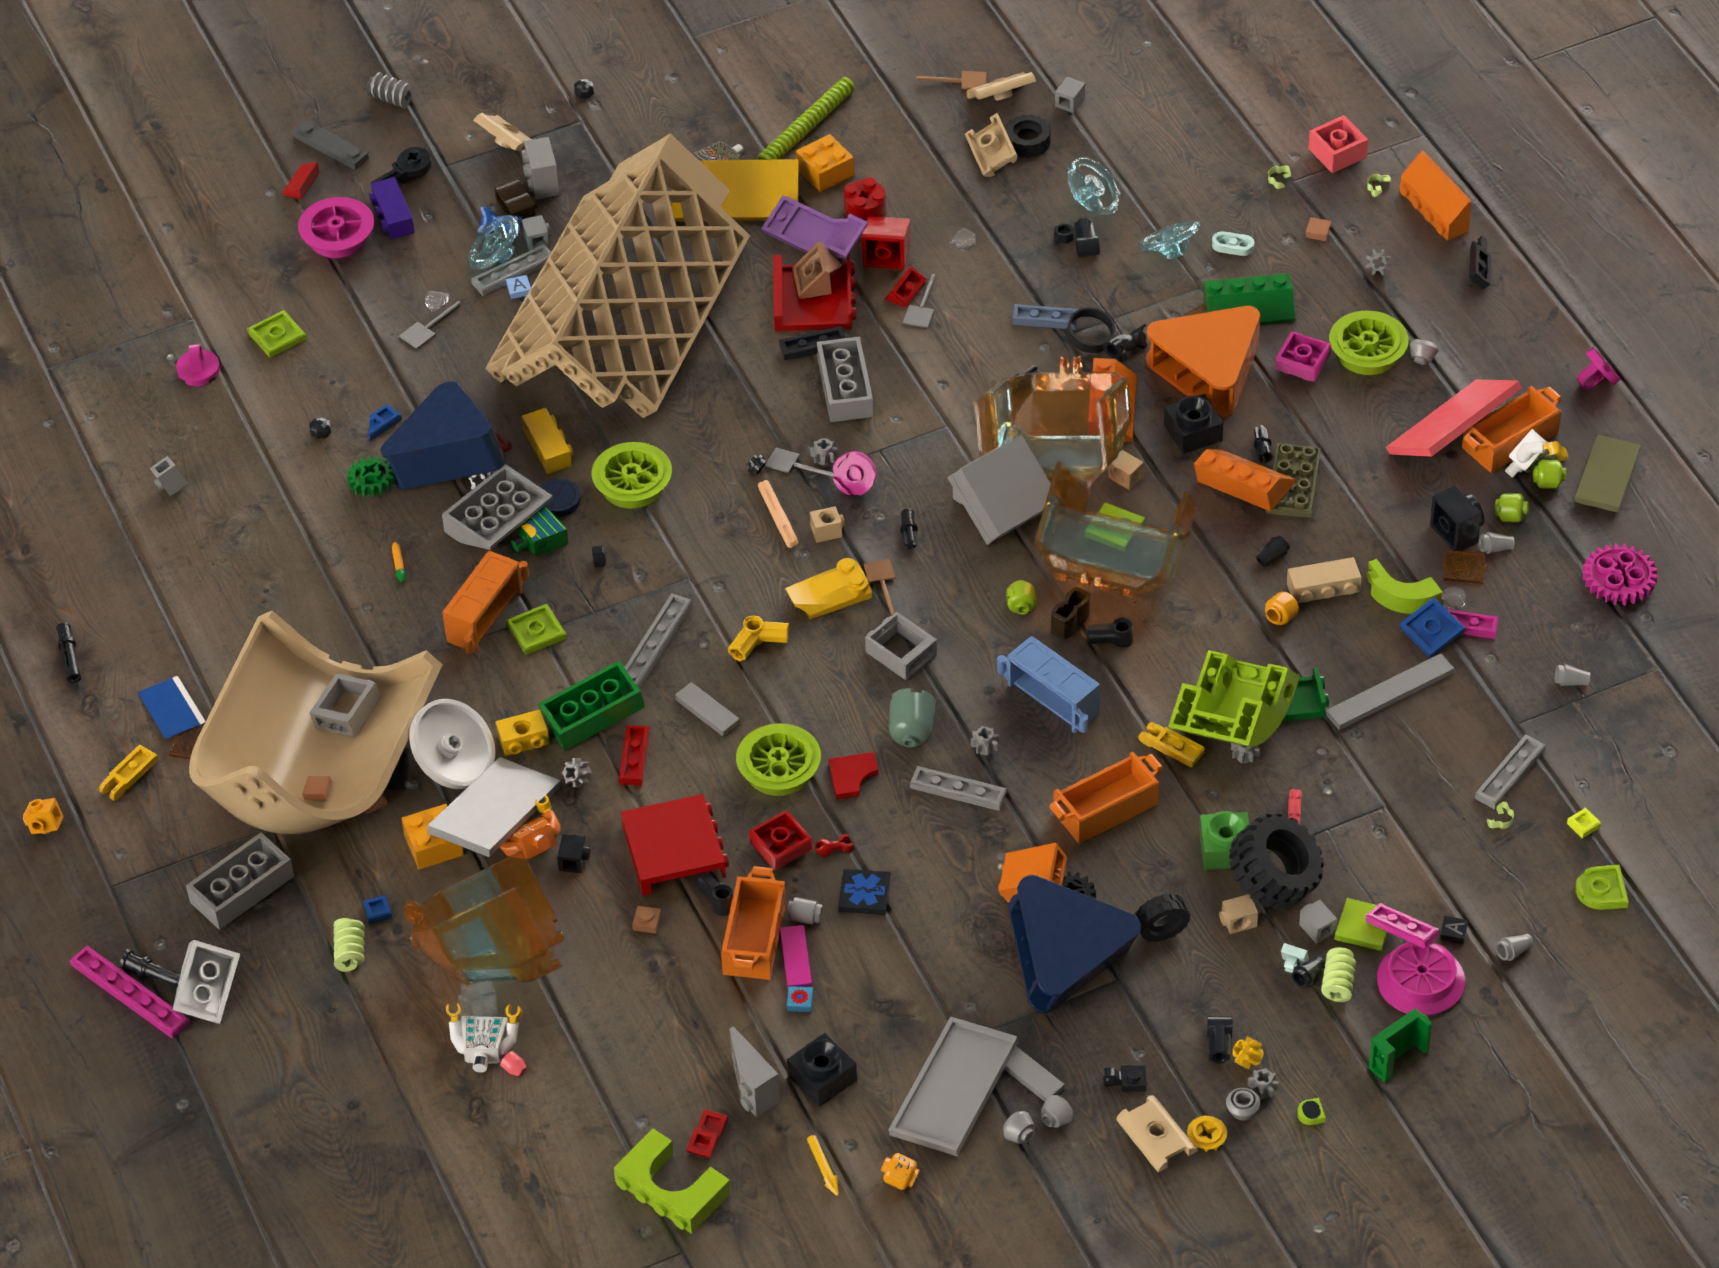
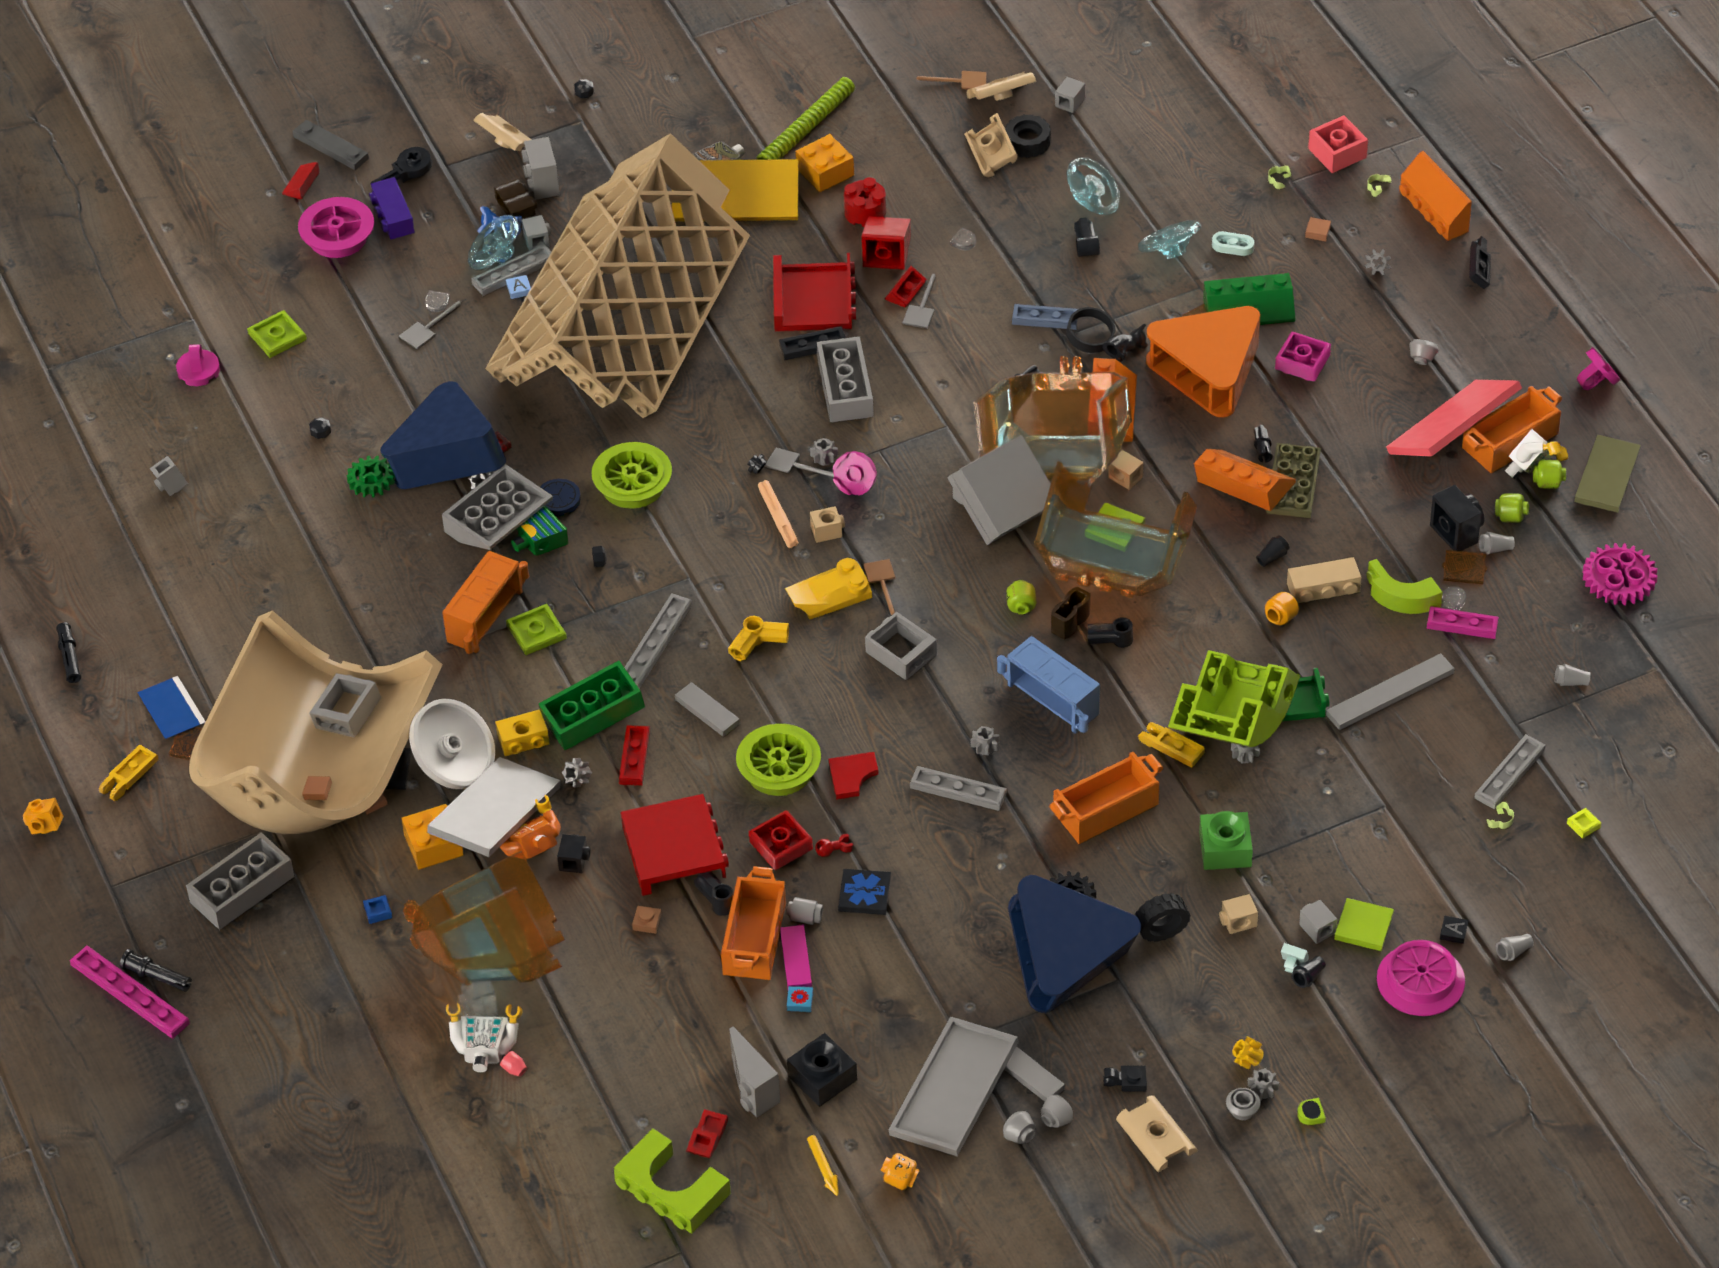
white slope [173,940,240,1024] -> none
yellowish green piece [334,918,365,972] -> none
light grey piece [366,72,412,109] -> none
blue tile [368,404,402,441] -> none
light orange piece [392,542,406,583] -> none
yellow brick [521,408,574,474] -> none
medium lavender windscreen [761,195,868,258] -> none
medium nougat slope [792,241,842,299] -> none
sand green cylinder [889,688,936,747] -> none
black axle [900,508,918,549] -> none
orange brick [998,843,1067,903] -> none
black tile [1054,223,1074,244] -> none
black piece [1164,394,1223,454] -> none
yellow gear [1187,1116,1227,1152] -> none
black piece [1207,1016,1233,1064] -> none
black tyre [1229,813,1324,909] -> none
coral axle [1288,789,1302,824] -> none
yellowish green piece [1321,947,1356,1002] -> none
lime piece [1329,311,1409,375] -> none
dark pink tile [1365,903,1439,948] -> none
green panel [1368,1008,1432,1083] -> none
blue tile [1399,597,1465,658] -> none
lime tile [1575,864,1629,910] -> none

